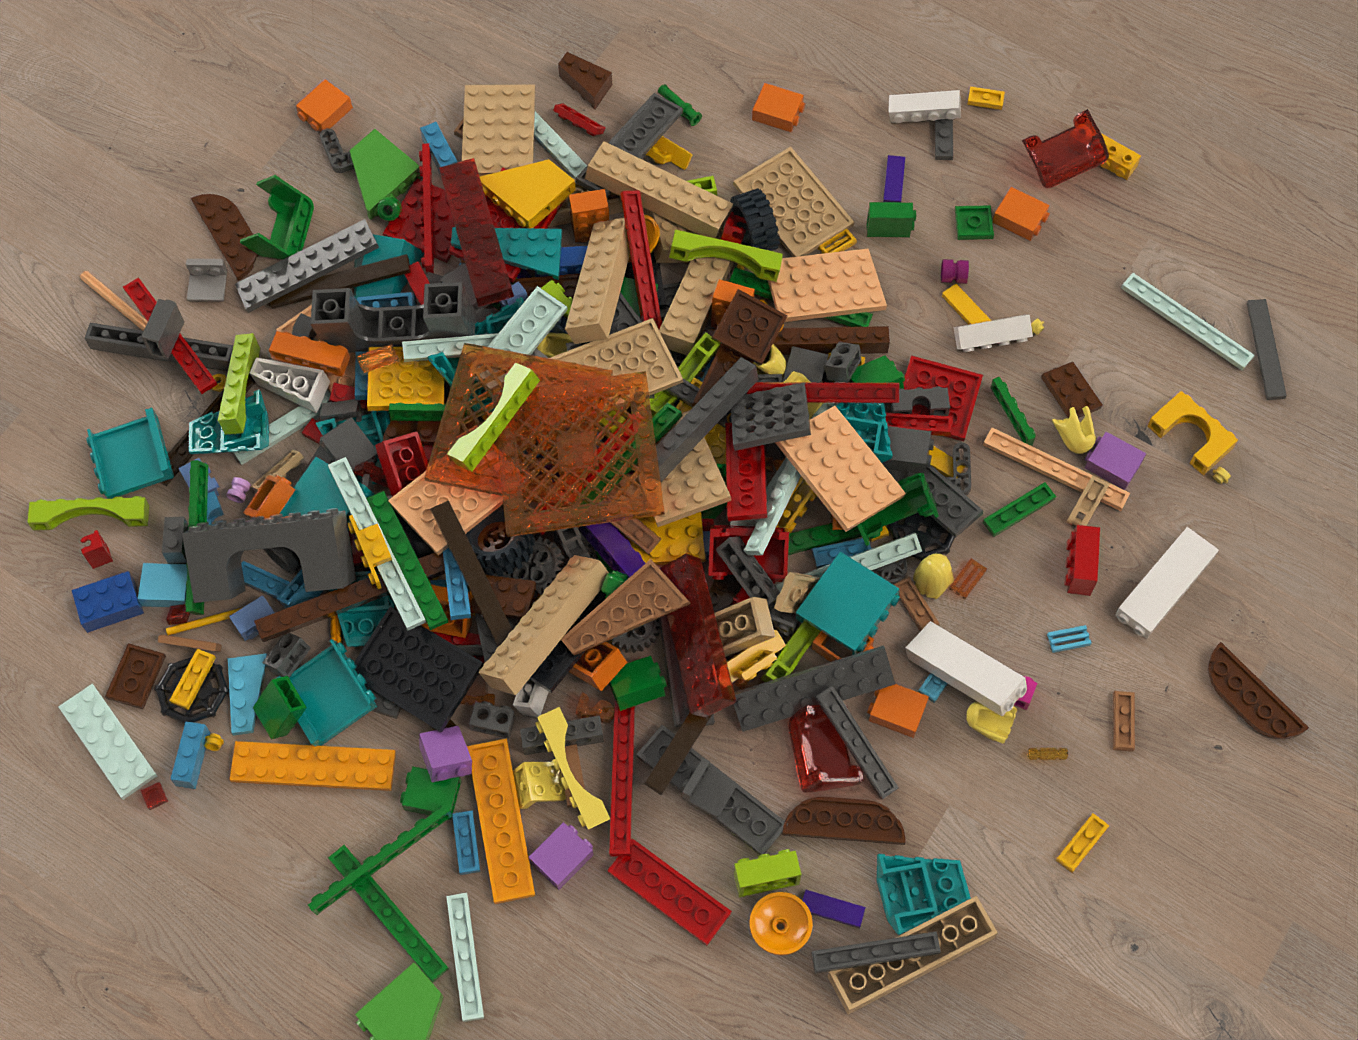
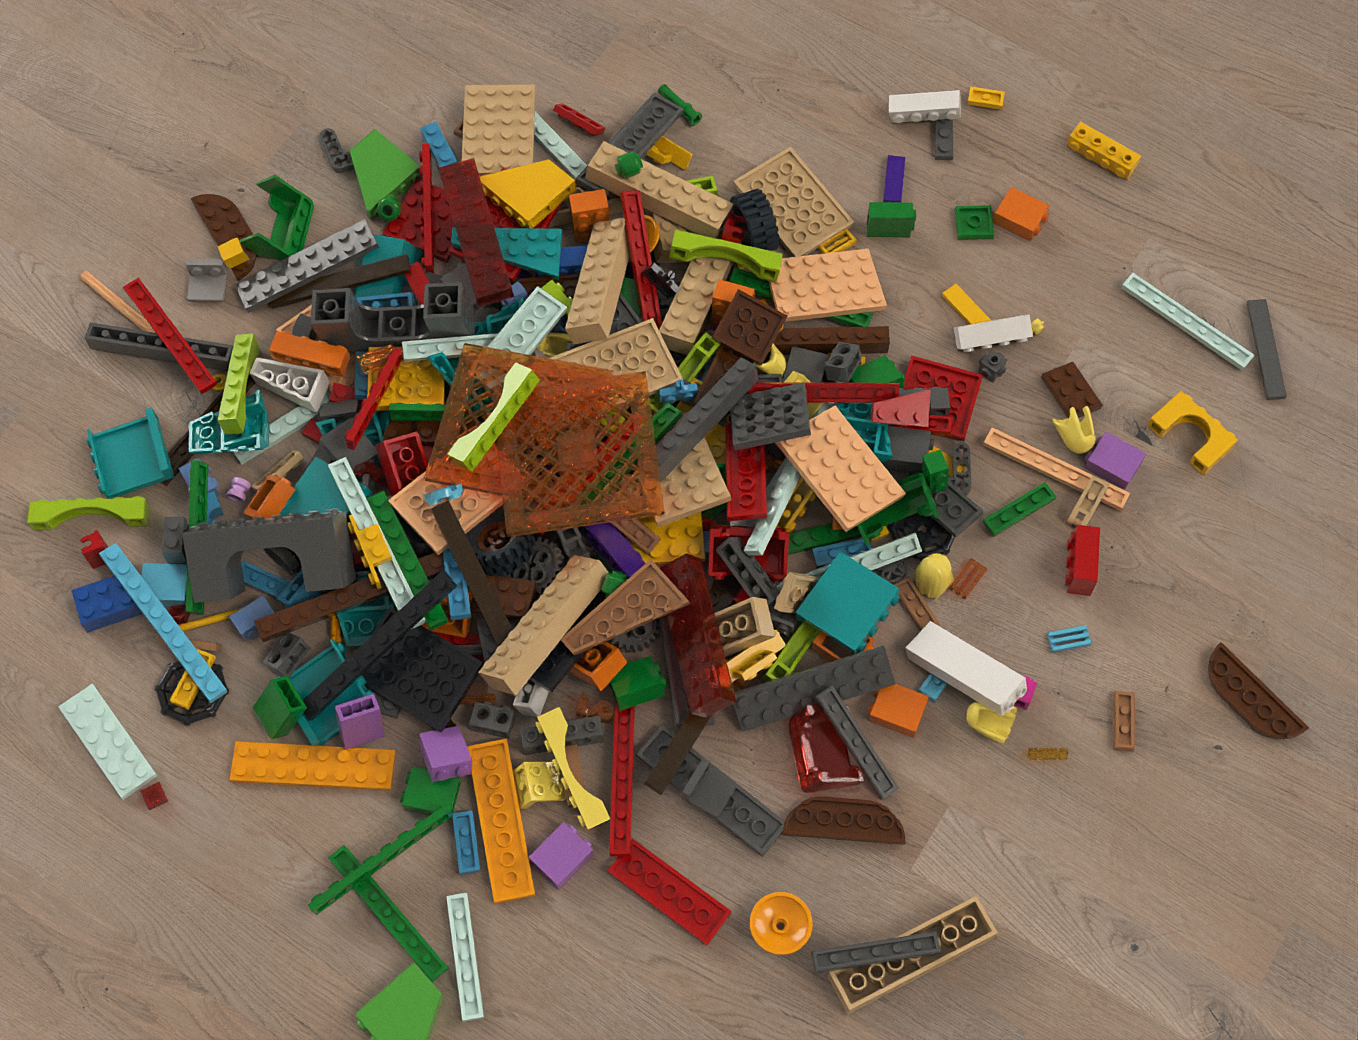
reddish brown tile [105,643,166,709] -> none
dark grey brick [141,299,185,360] -> none
dark azure brick [171,722,210,789] -> none
yellow plate [204,733,224,751] -> none
medium azure wing [228,653,268,736] -> none
orange brick [296,79,353,132] -> none
reddish brown wedge [558,52,613,110] -> none
lime brick [734,849,802,898] -> none
orange brick [752,83,806,132] -> none
dark purple tile [802,890,866,929] -> none
teal wedge [877,854,971,936] -> none
magenta wheel [941,259,969,284] -> none
green plate [990,377,1036,446] -> none
clear red windscreen [1022,109,1109,188] -> none
yellow tile [1056,813,1109,873] -> none
white brick [1115,527,1219,639] -> none
light yellow plate [1213,467,1231,484] -> none
none -> medium azure plate [99,543,227,704]
none -> yellow panel [217,238,249,269]
none -> black plate [303,570,457,721]
none -> medium lavender brick [335,694,384,750]
none -> red plate [344,347,403,450]
none -> medium azure plate [423,484,463,505]
none -> green head [615,151,643,178]
none -> black plate [642,262,680,299]
none -> dark azure plate [657,380,698,404]
none -> wing [871,389,931,428]
none -> green brick [922,450,949,493]
none -> dark grey brick [978,350,1007,383]

